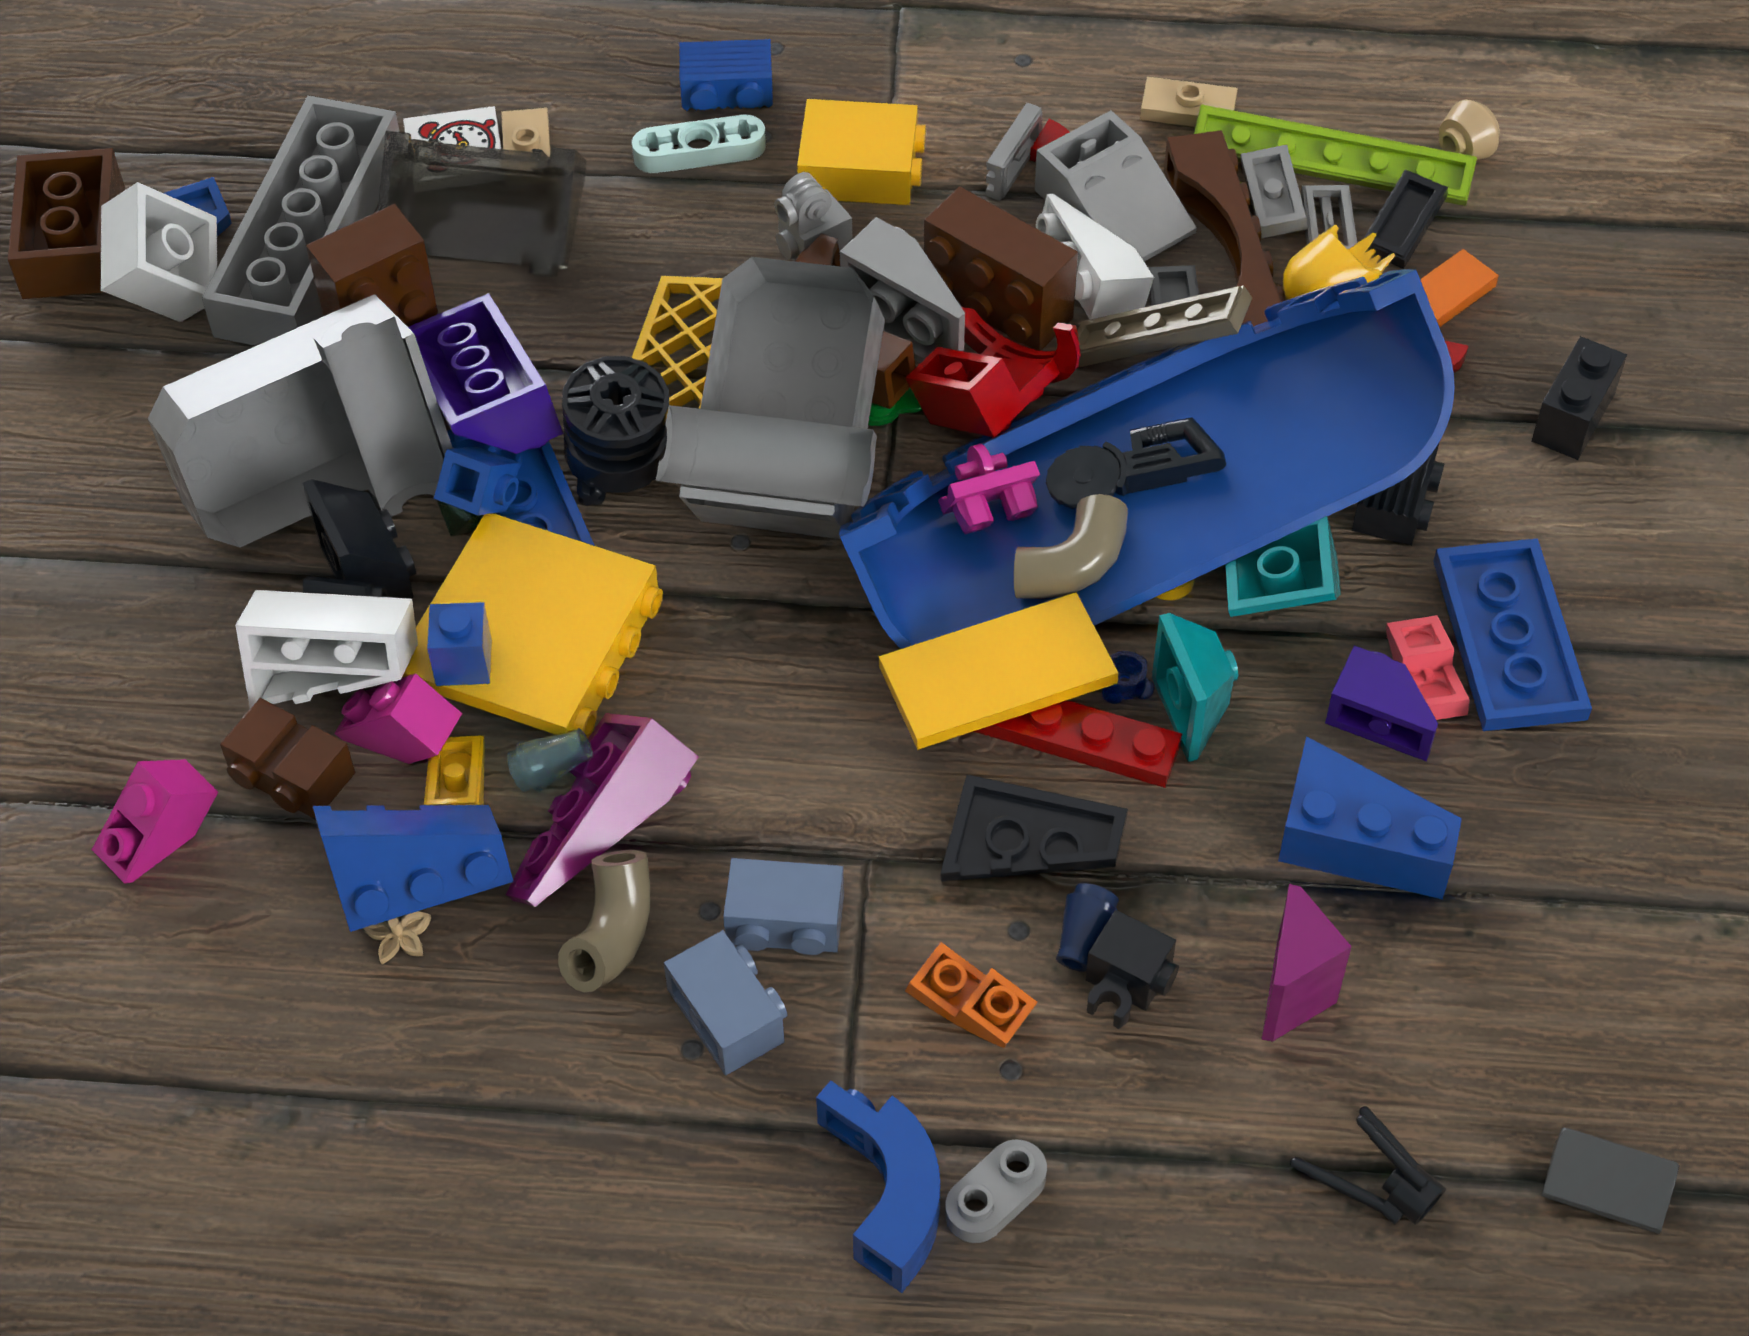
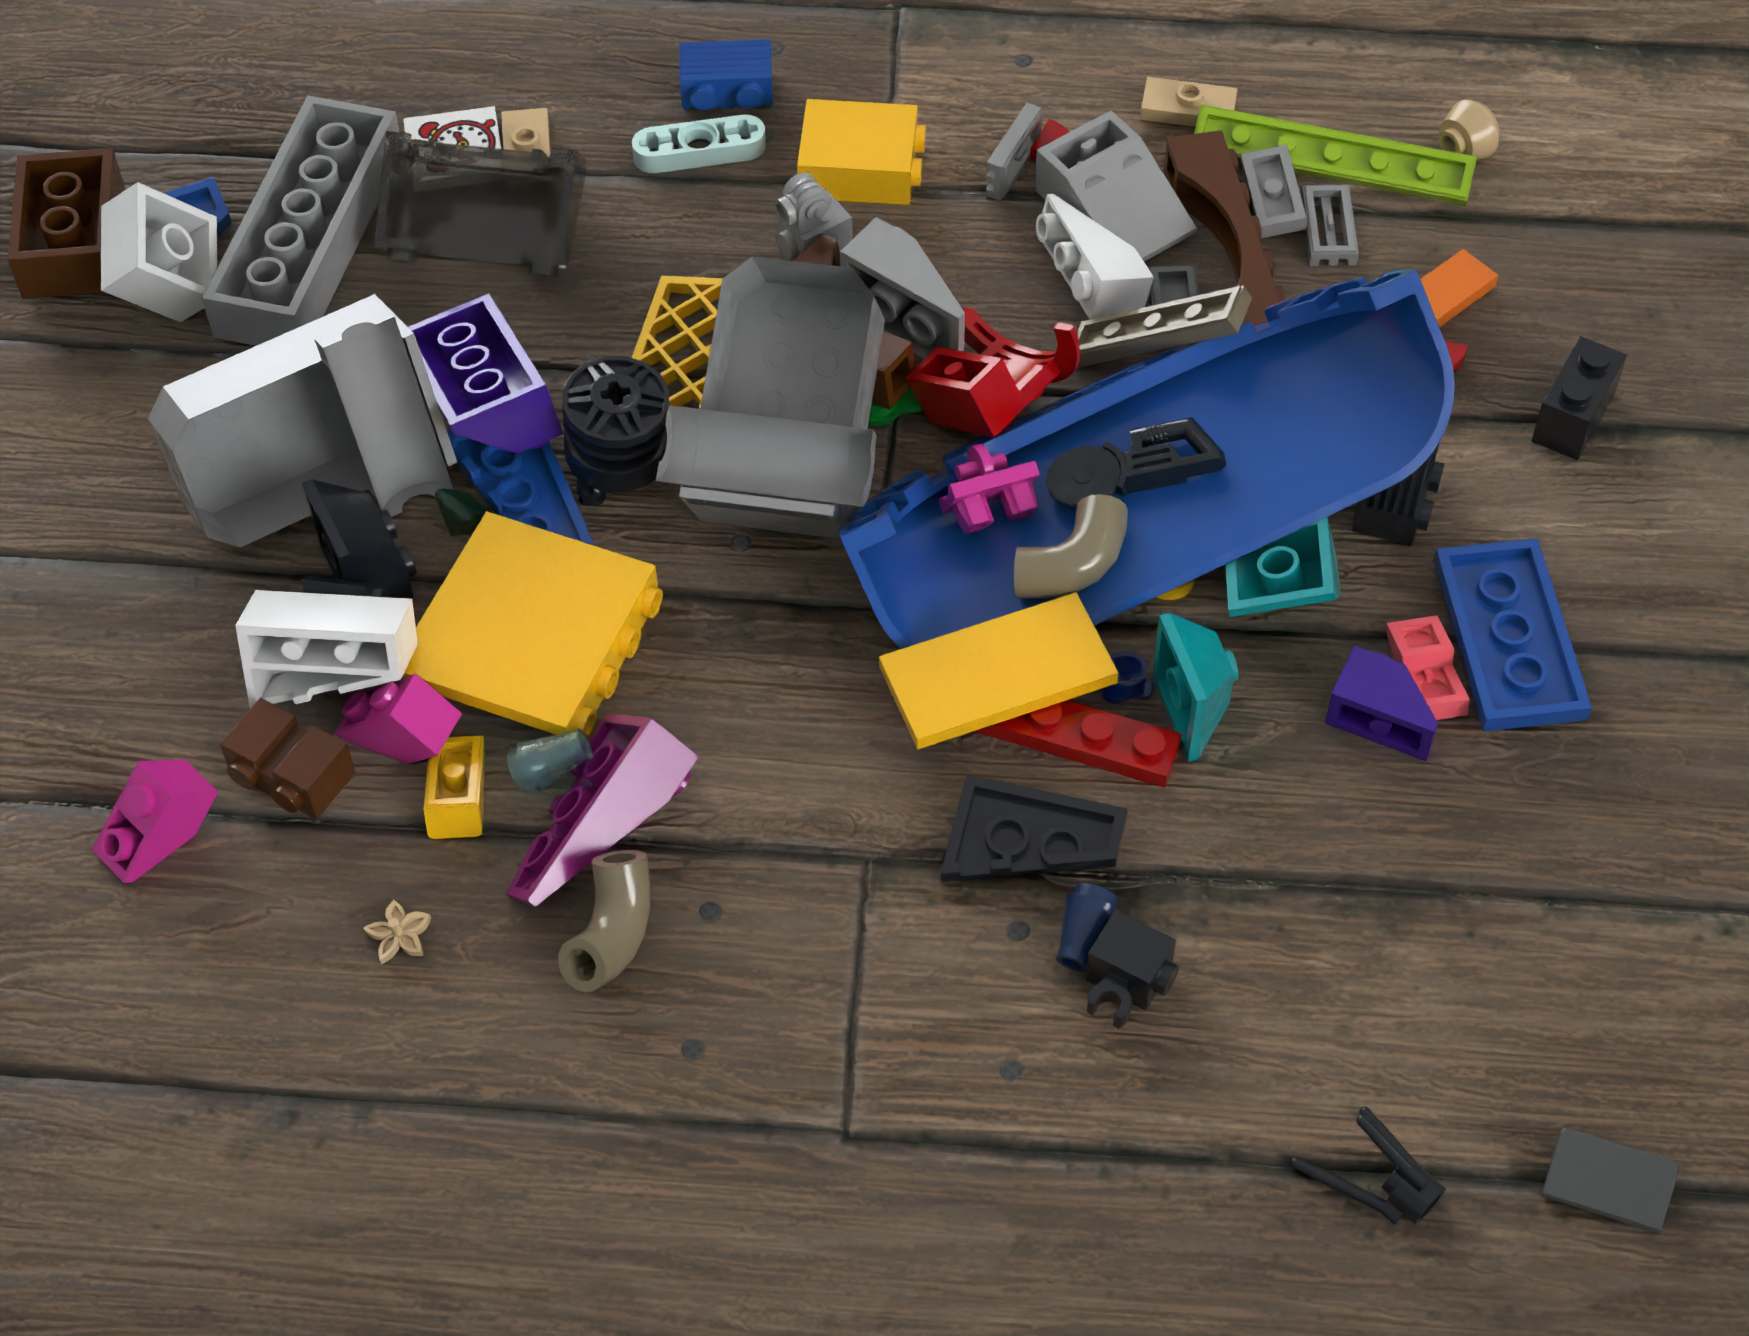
reddish brown brick [306,204,438,327] -> none
blue wedge [313,805,514,932] -> none
blue brick [427,602,492,686] -> none
blue brick [434,446,520,516] -> none
sand blue brick [664,930,787,1076] -> none
sand blue brick [723,858,844,955] -> none
blue arch [816,1080,940,1293] -> none
orange slope [905,942,1038,1048] -> none
reddish brown brick [924,186,1078,351] -> none
light grey plate [945,1140,1047,1243] -> none
magenta slope [1261,884,1352,1042] -> none
blue wedge [1278,736,1462,899] -> none
yellow helmet [1283,224,1395,300] -> none
black tile [1363,170,1448,269] -> none

